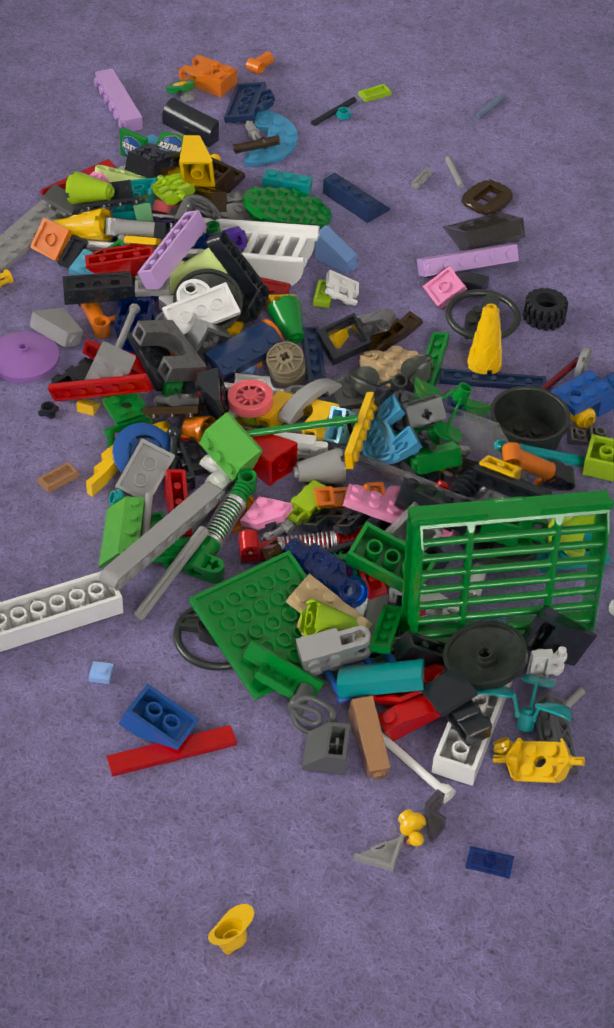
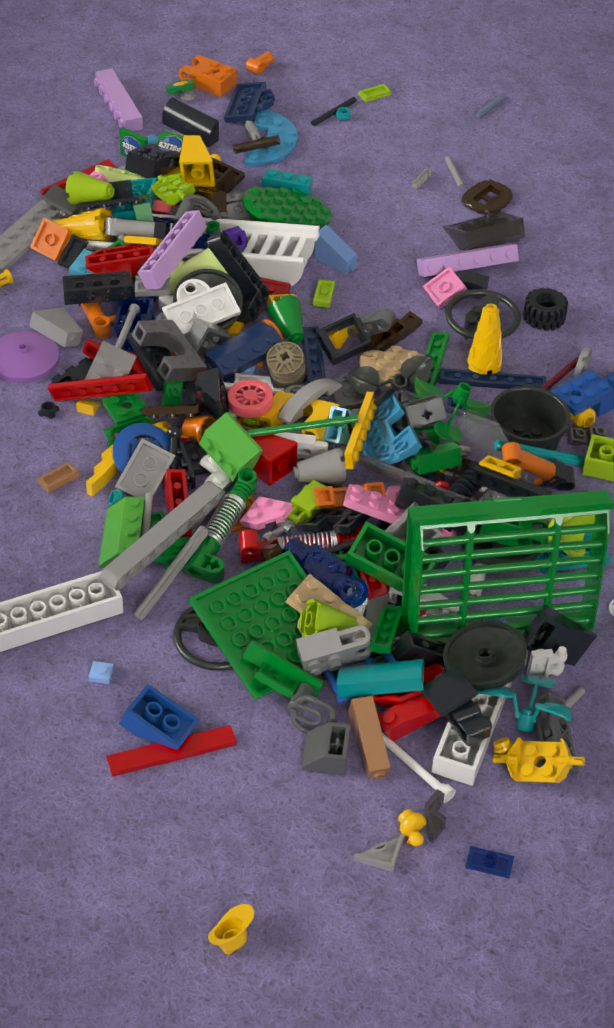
dark grey plate [153,393,199,406] -> none
dark blue slope [323,173,390,223] -> none
white plate [325,270,359,306] -> none

